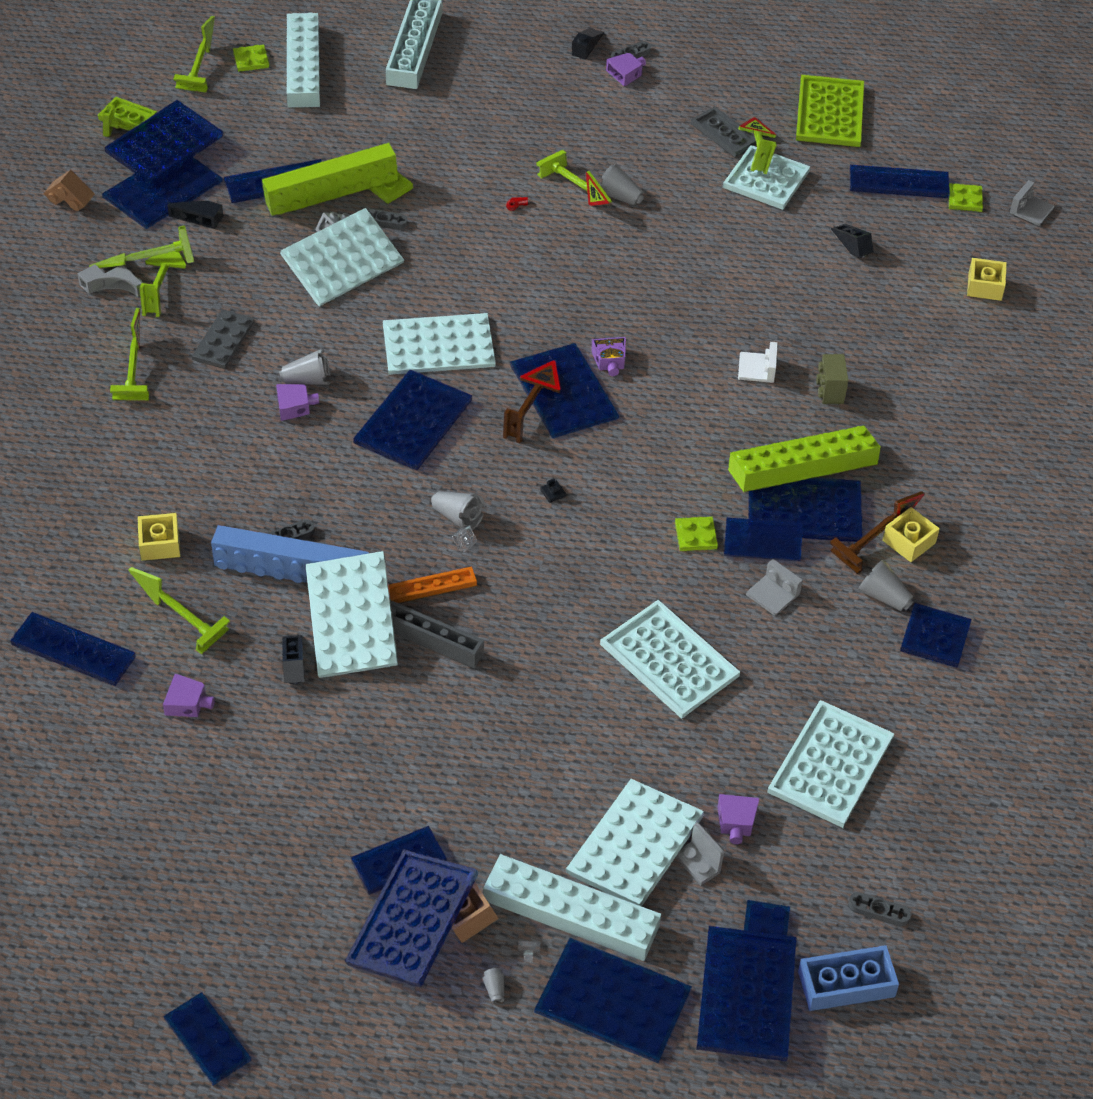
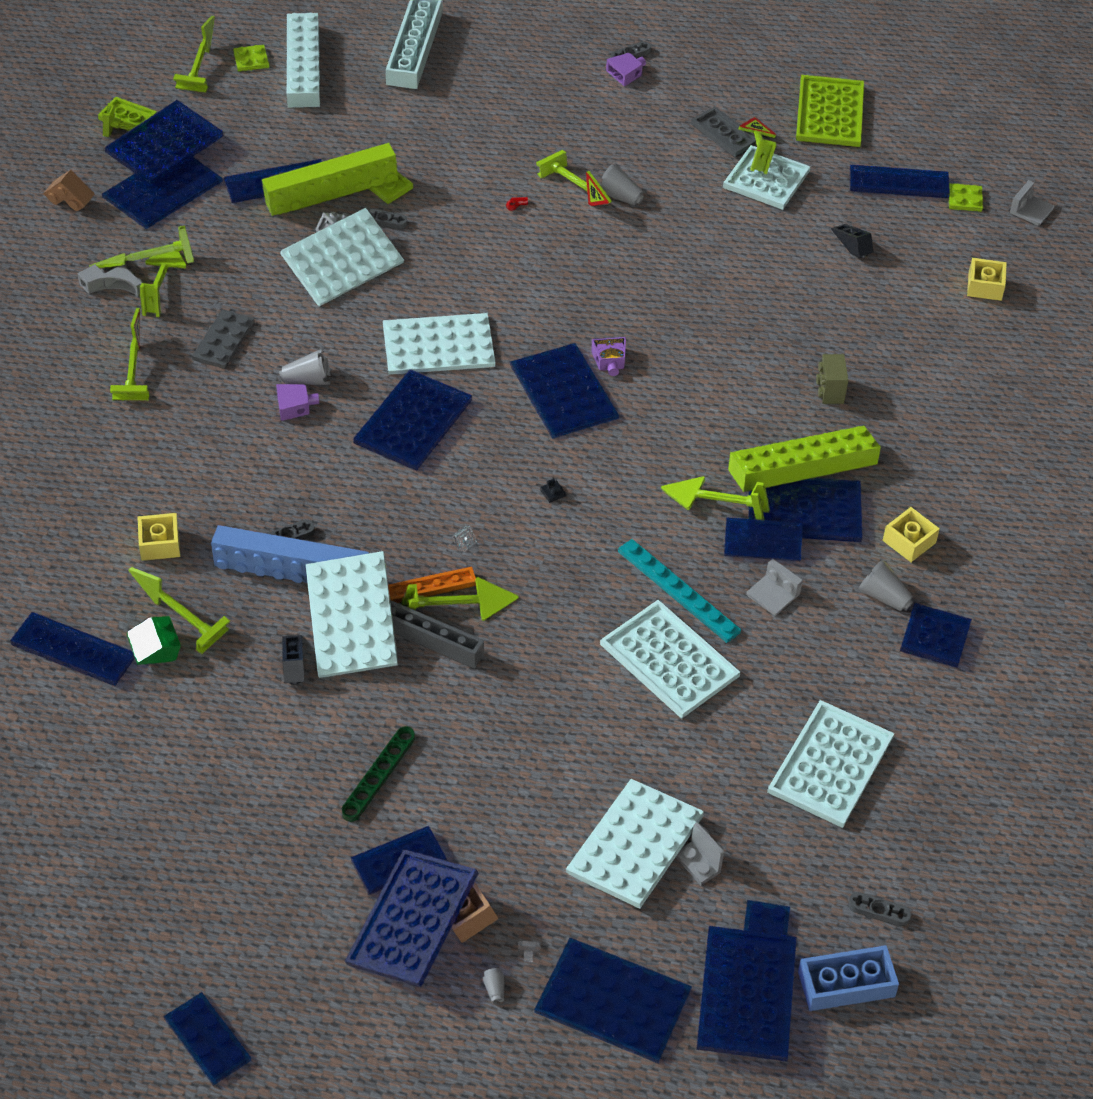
medium lavender torso [163,674,215,717] -> none
black slope [167,201,224,229] -> none
light grey cone [431,491,485,531] -> none
light aqua brick [483,854,661,961] -> none
reddish brown piece [503,360,560,444] -> none
black slope [572,28,604,60] -> none
lime plate [675,516,718,551] -> none
medium lavender torso [717,794,759,844] -> none
white bracket [738,342,777,383] -> none
reddish brown piece [830,491,925,574] -> none
none -> green slope [127,616,181,665]
none -> dark green beam [342,726,415,822]
none -> lime piece [401,577,519,621]
none -> teal plate [618,539,741,643]
none -> lime piece [661,476,770,523]

